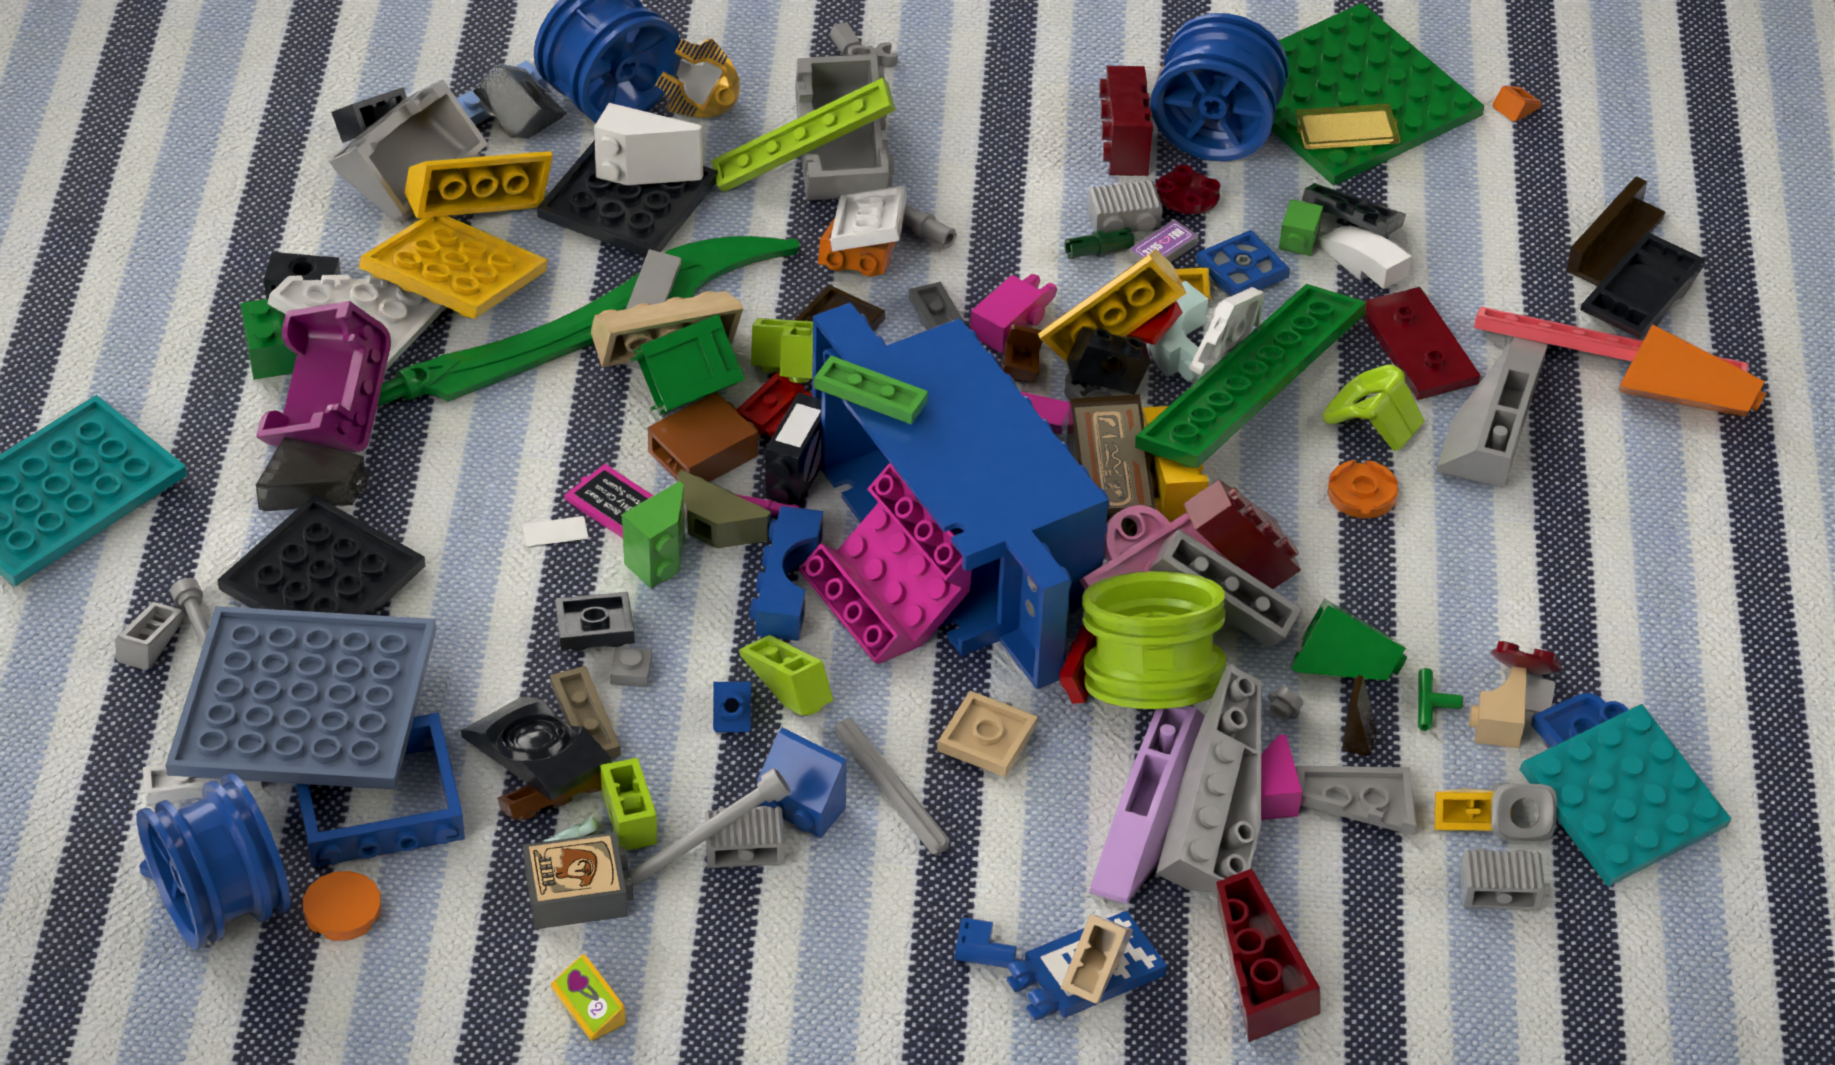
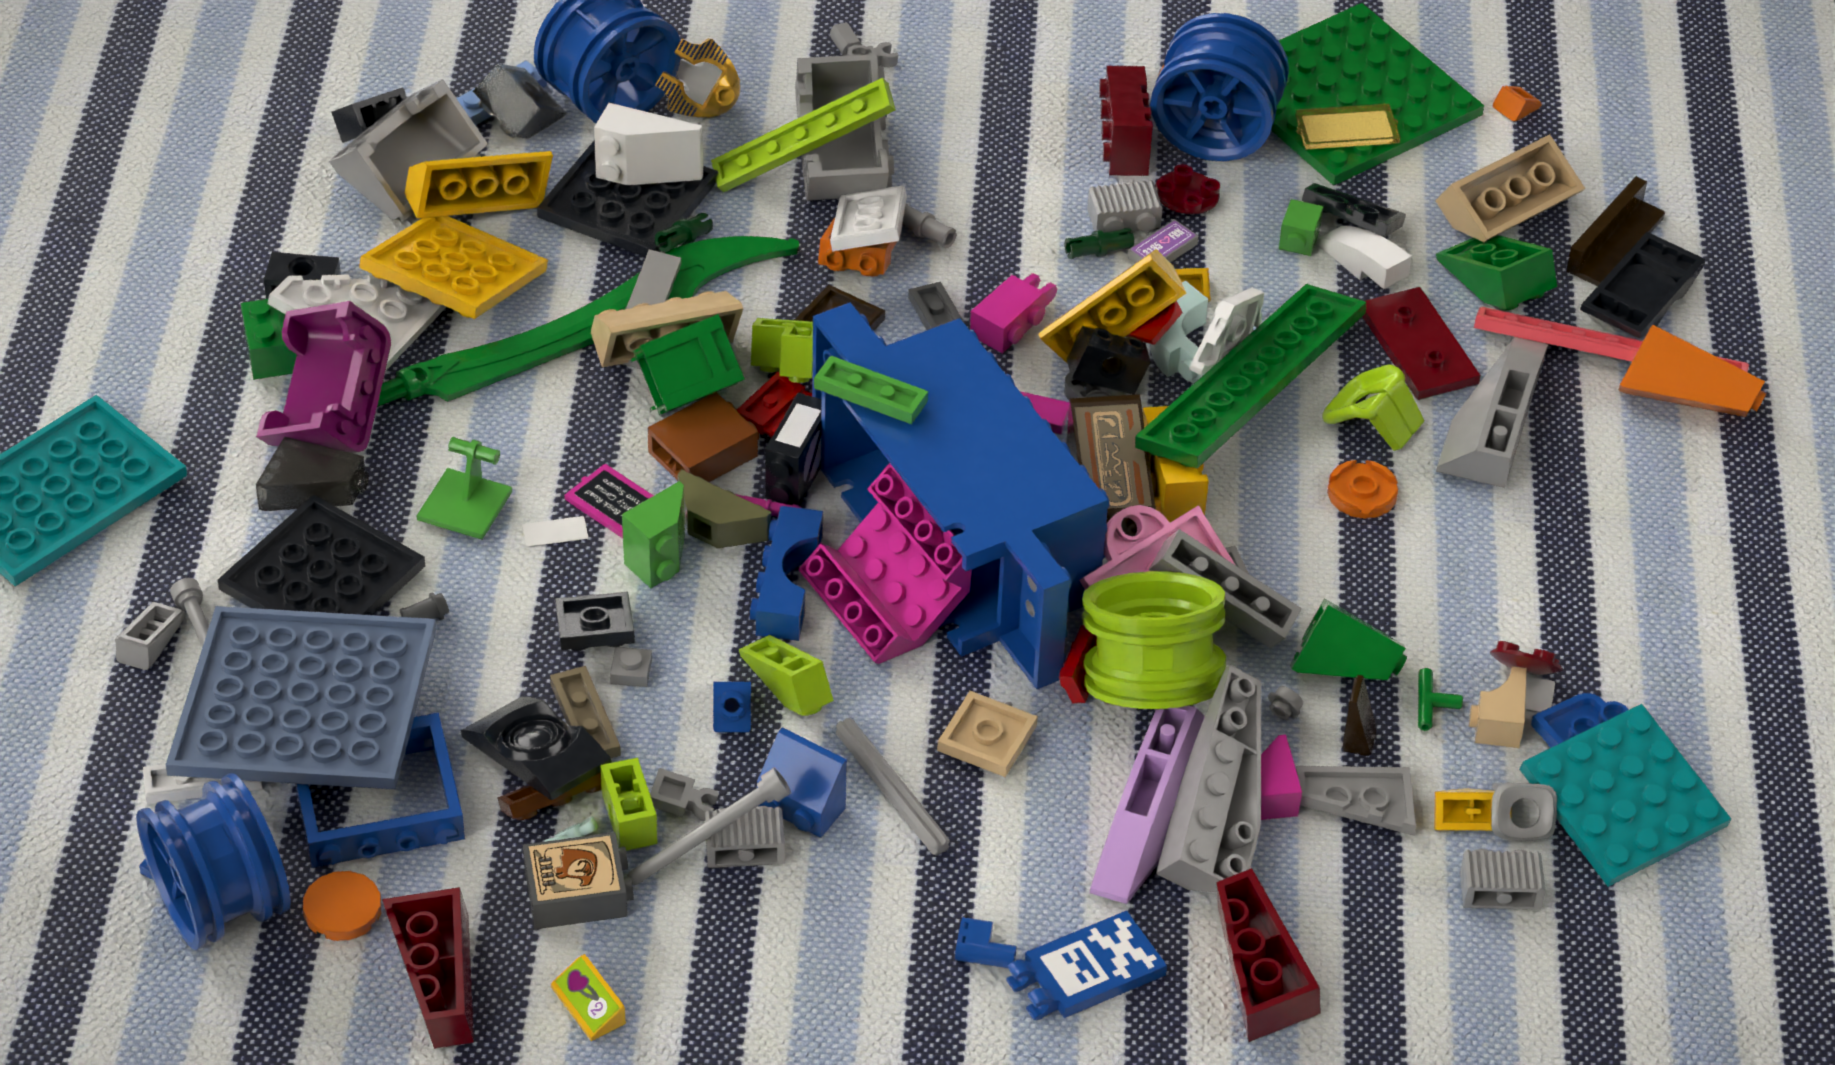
reddish brown bracket [1002,324,1043,383] -> none
tan arch [1060,914,1133,1004] -> none
dark red wedge [1184,479,1301,589] -> none
blue piece [1196,230,1290,297] -> none
none -> dark red wedge [382,887,474,1049]
none -> dark grey pin [399,592,449,620]
none -> bright green plate [417,437,512,540]
none -> light grey plate [650,768,719,820]
none -> dark green pin [655,213,713,252]
none -> tan slope [1435,134,1585,242]
none -> green slope [1436,235,1557,310]

